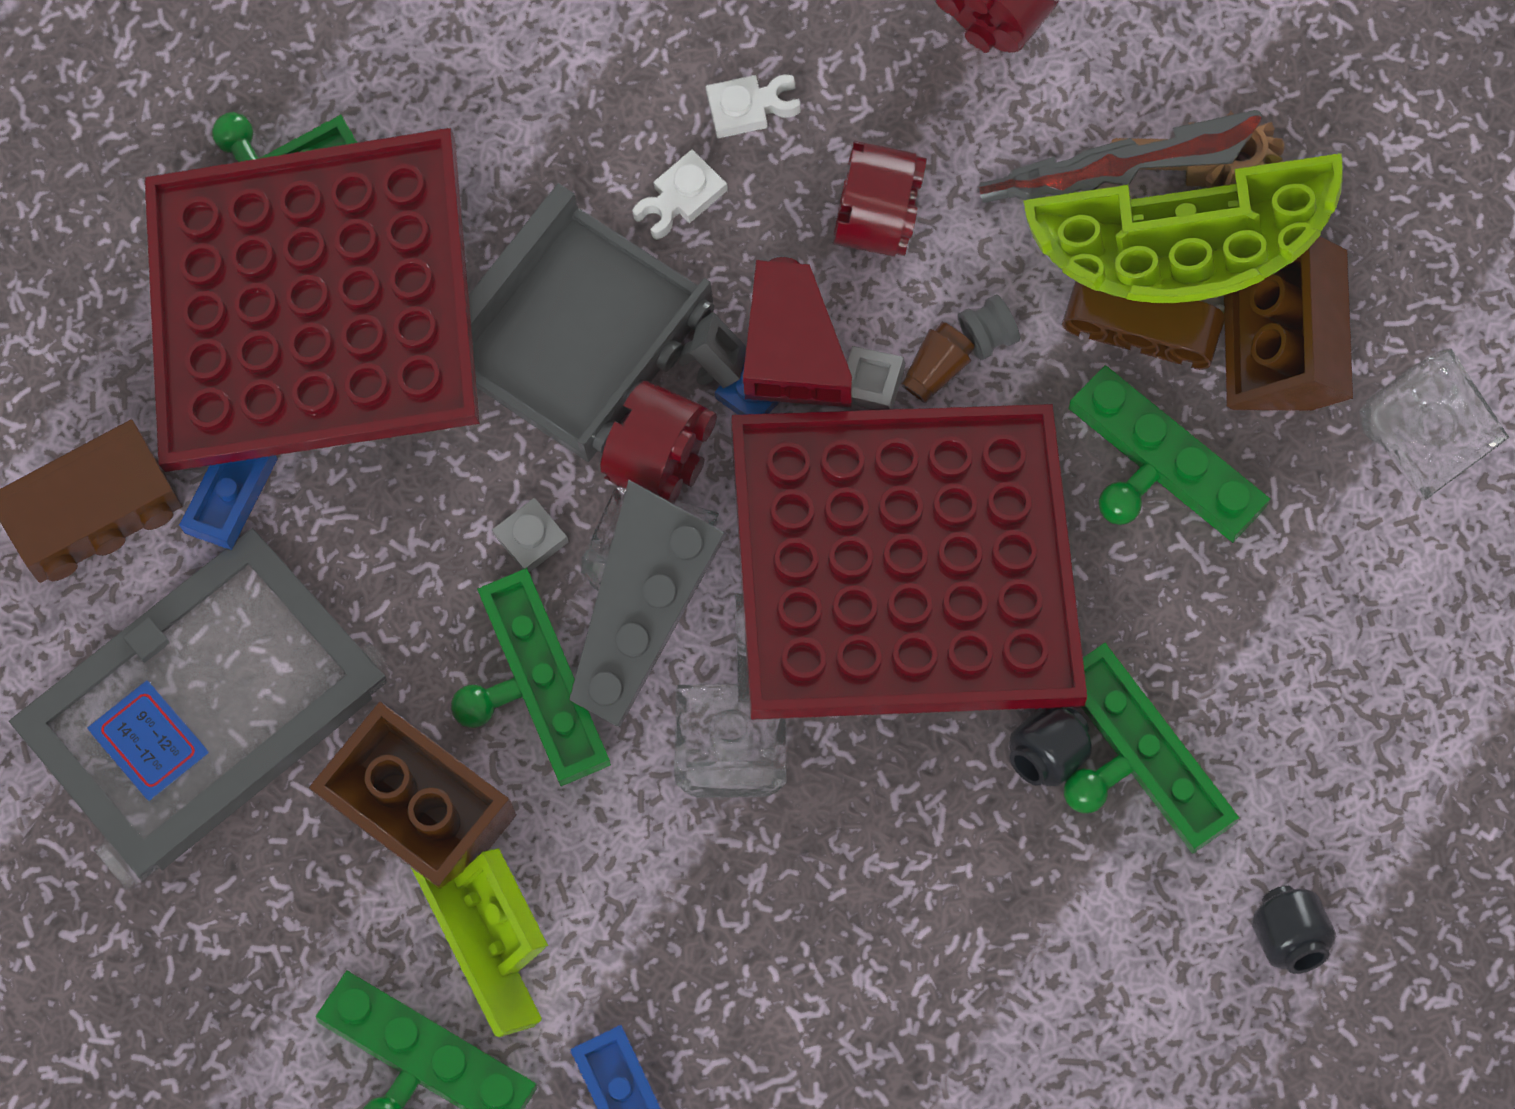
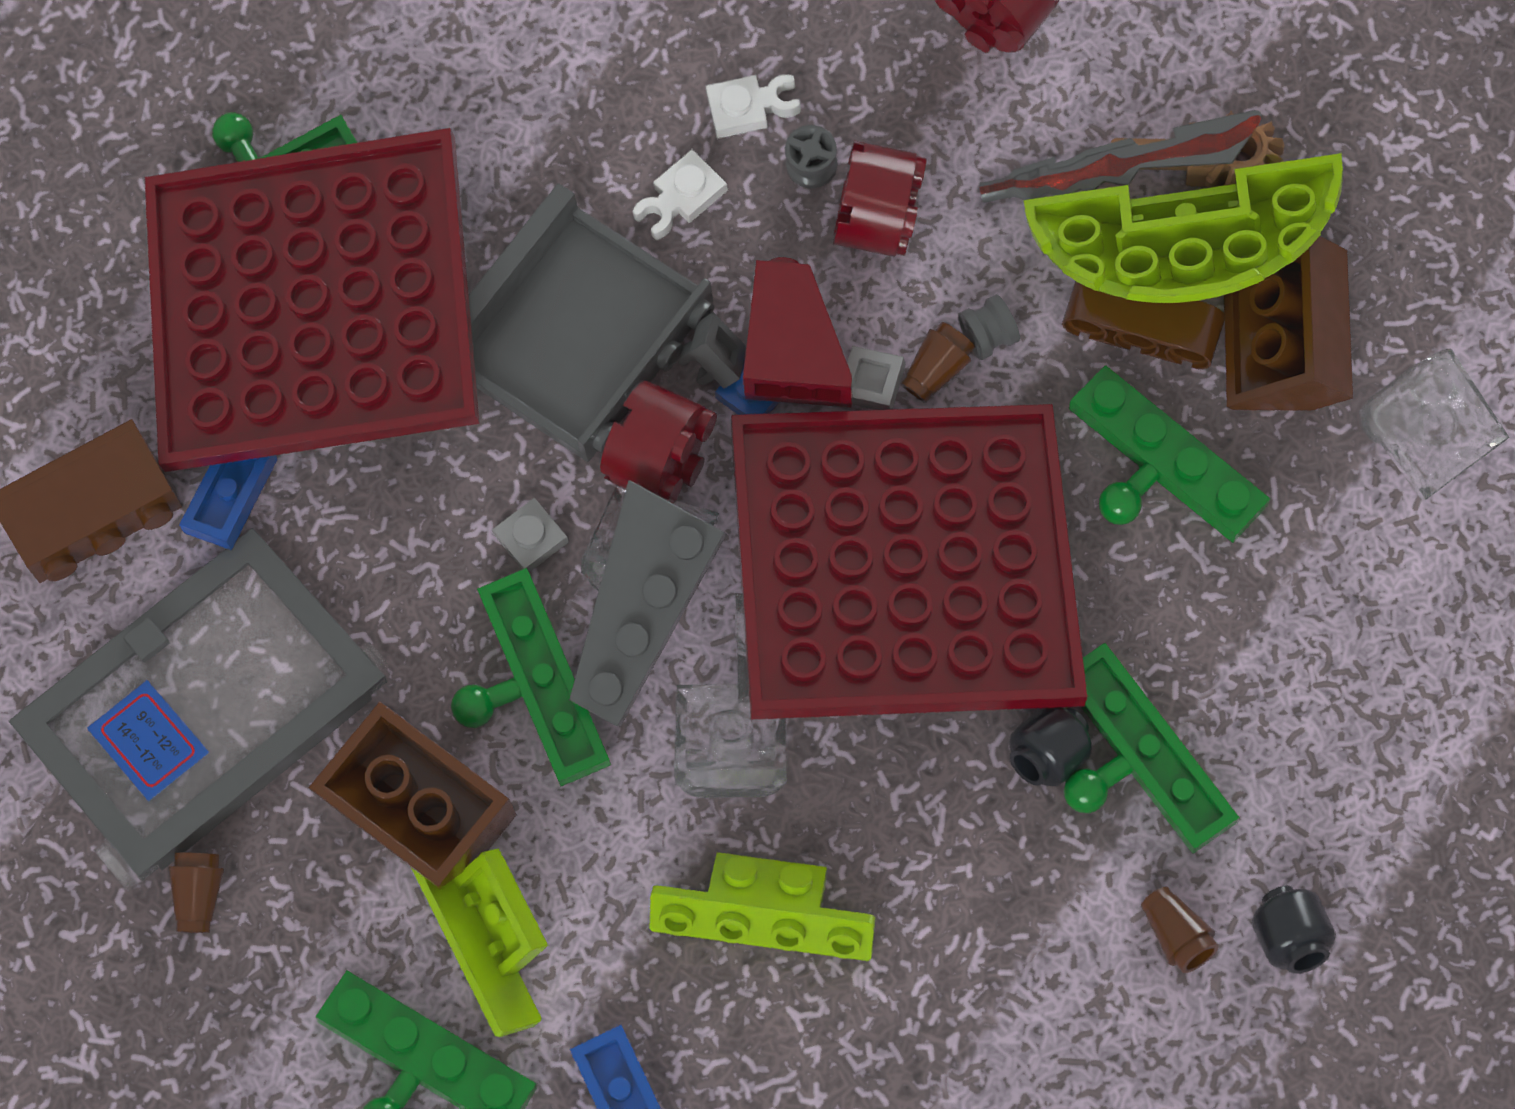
none -> reddish brown cone [168,852,224,933]
none -> lime bracket [649,852,875,961]
none -> dark grey wheel [785,125,838,188]
none -> reddish brown cone [1141,886,1219,973]

